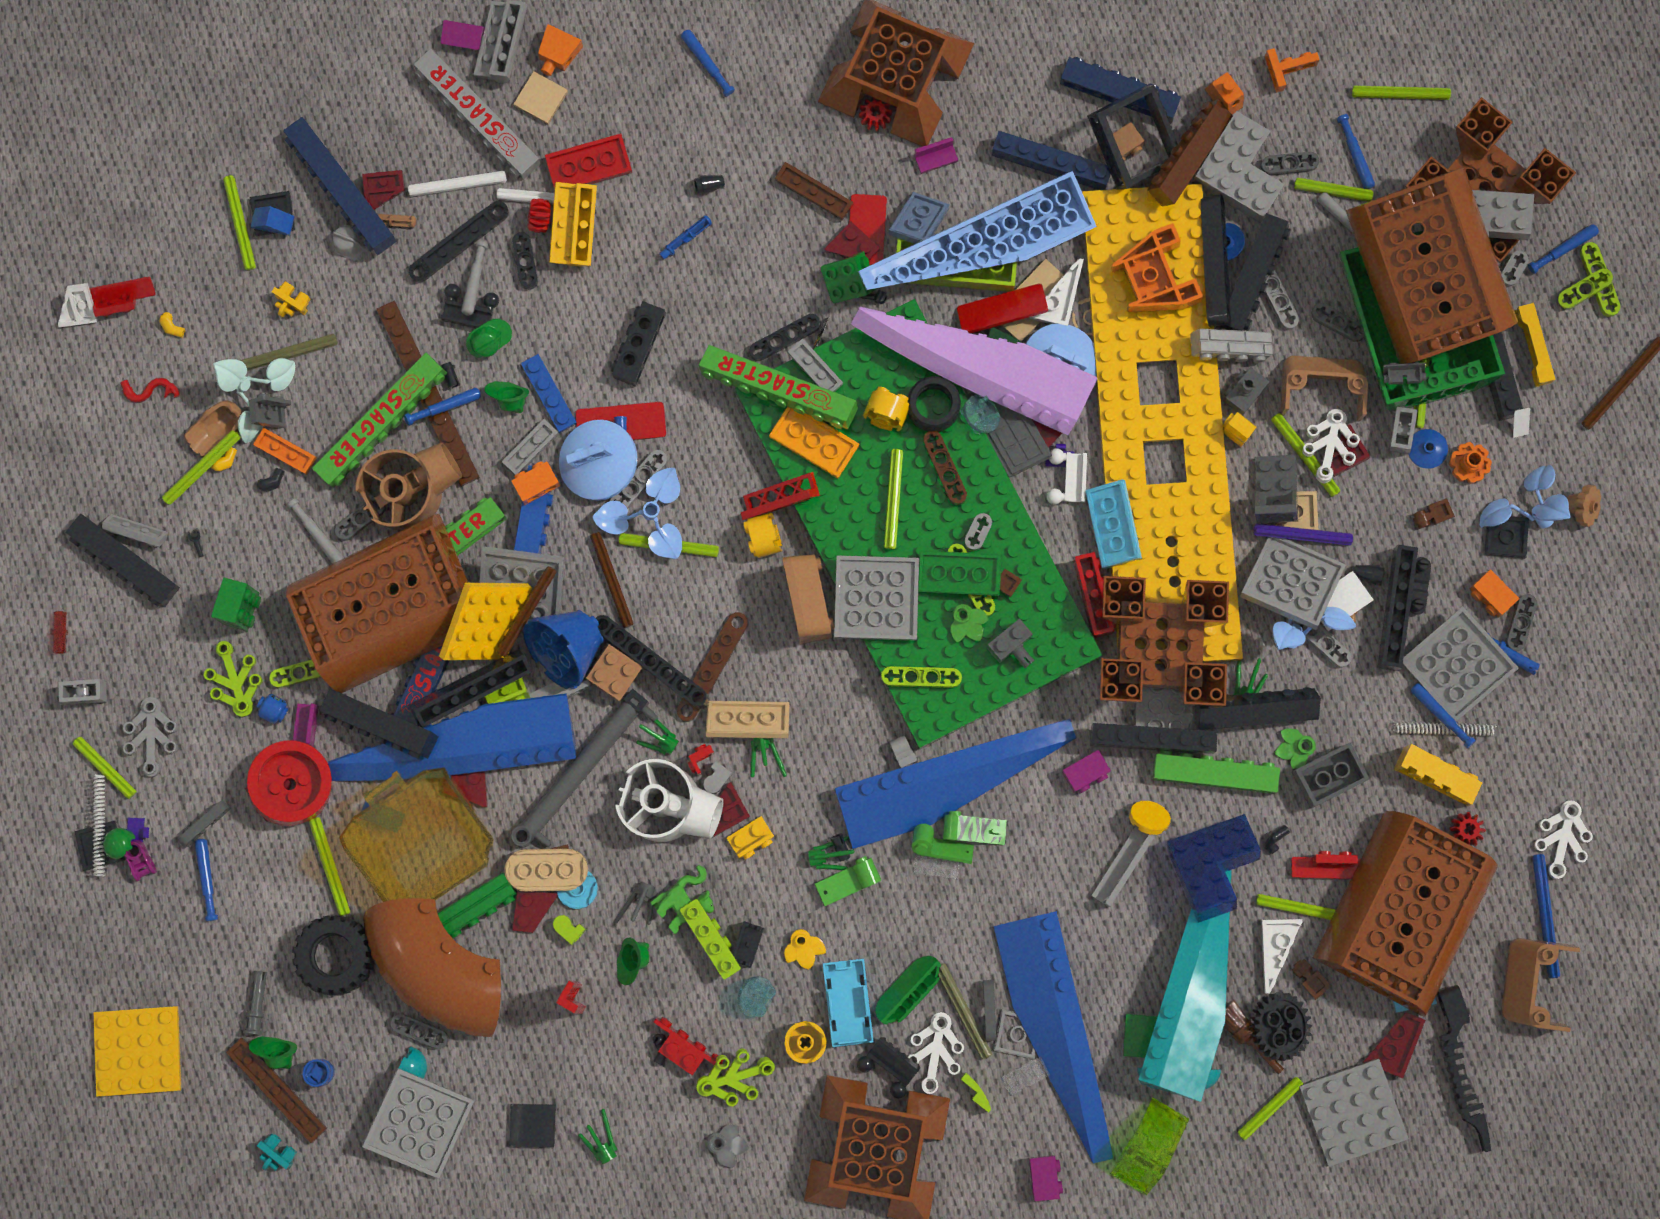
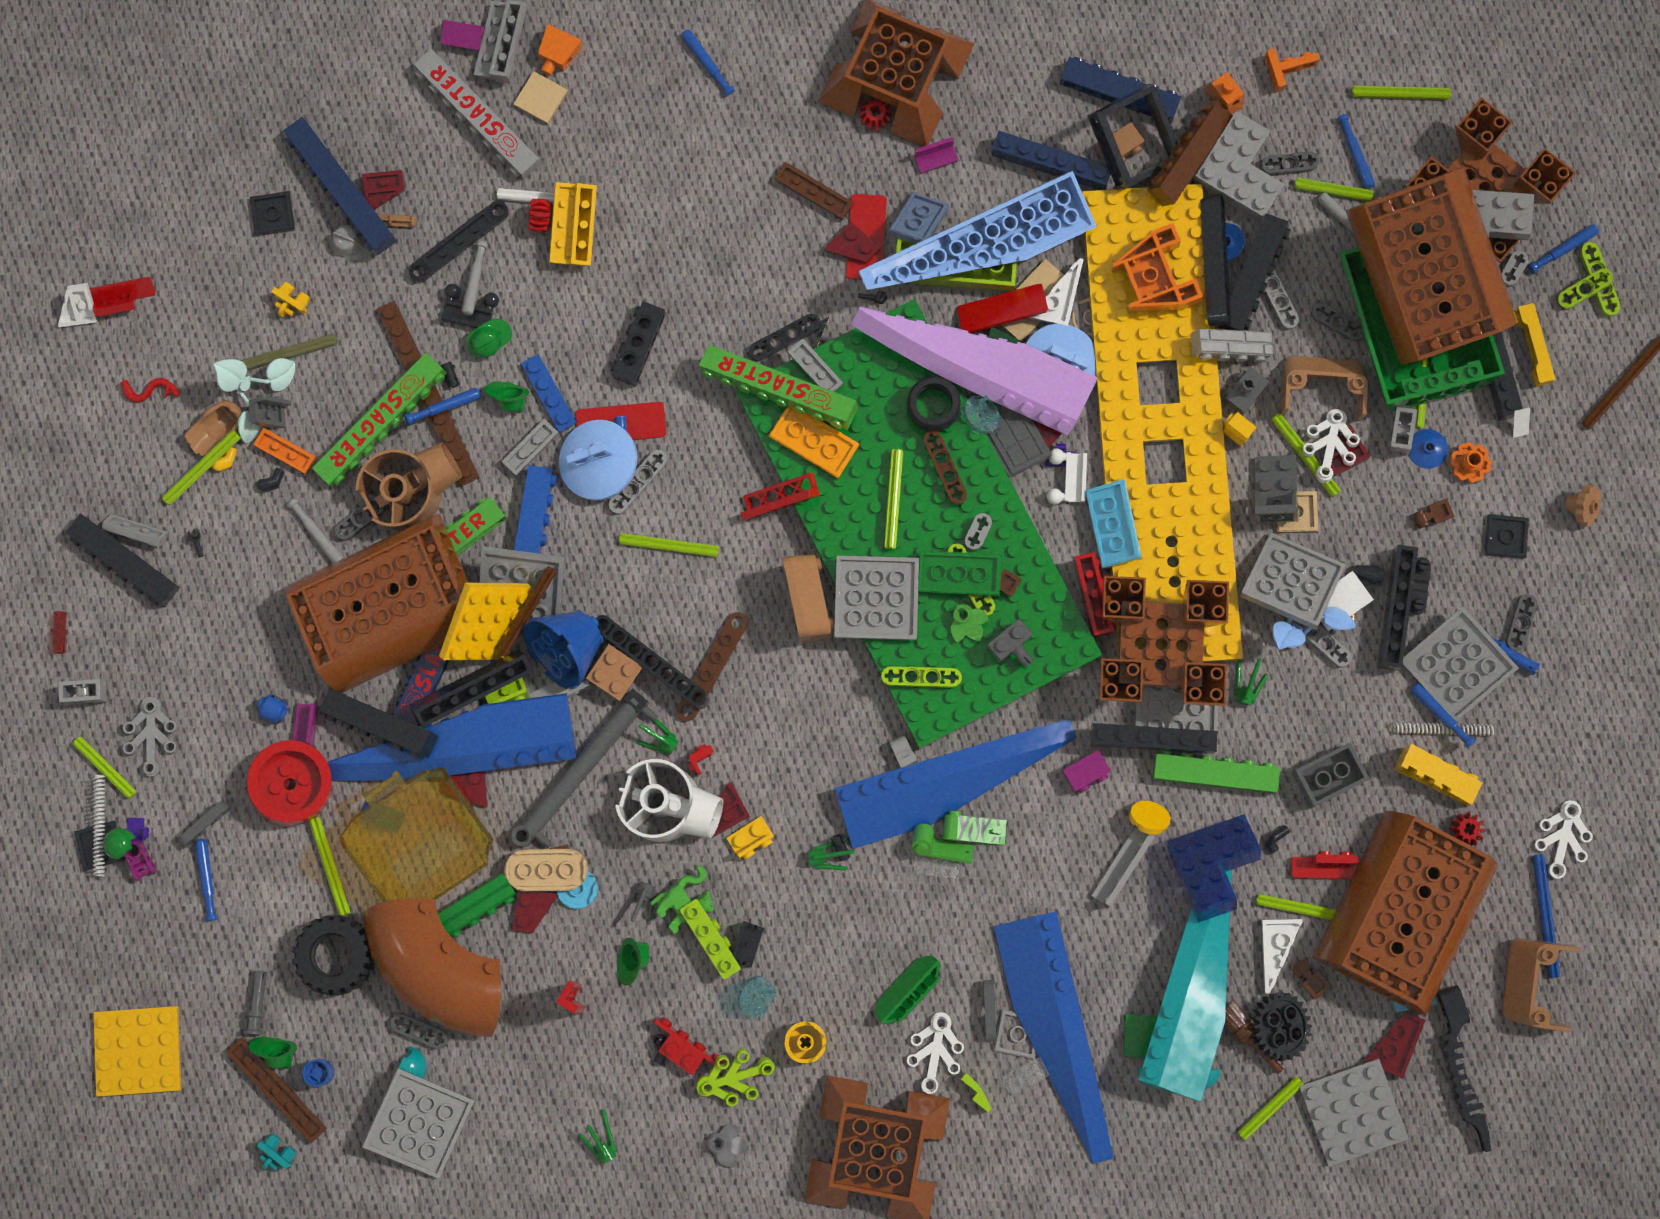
yellow arm [159,312,185,338] -> none
lime plant [204,641,263,717] -> none
green brick [211,577,261,632] -> none
lime axle [223,175,256,270] -> none
blue slope [251,206,294,236] -> none
lime beam [269,659,321,688] -> none
white axle [408,171,507,197] -> none
black slope [509,1104,556,1147] -> none
orange brick [511,461,561,505] -> none
black beam [512,232,538,290] -> none
red plate [545,133,633,187] -> none
lime leg [553,915,586,945] -> none
reddish brown axle [590,532,634,628] -> none
light blue plant [593,468,682,559] -> none
blue piece [659,215,712,259] -> none
black cone [694,175,725,195] -> none
light grey leg [704,761,733,794] -> none
tan tile [706,701,789,738] -> none
yellow brick [743,513,782,558] -> none
green plant [751,738,787,778] -> none
yellow plate [784,929,826,970] -> none
bright green door [814,856,881,907] -> none
green bracket [821,251,876,303] -> none
medium azure piece [823,959,874,1047] -> none
black gear [857,1037,920,1099] -> none
yellow brick [863,387,909,431] -> none
olive axle [938,963,992,1060] -> none
magenta brick [1029,1155,1063,1201] -> none
clear neon green bracket [1110,1098,1189,1195] -> none
black brick [1194,687,1321,730] -> none
dark purple axle [1253,524,1353,545] -> none
bright green plate [1275,729,1316,769] -> none
dark grey hinge [1383,362,1426,385] -> none
orange brick [1469,569,1520,618] -> none
light blue plant [1479,465,1570,529] -> none

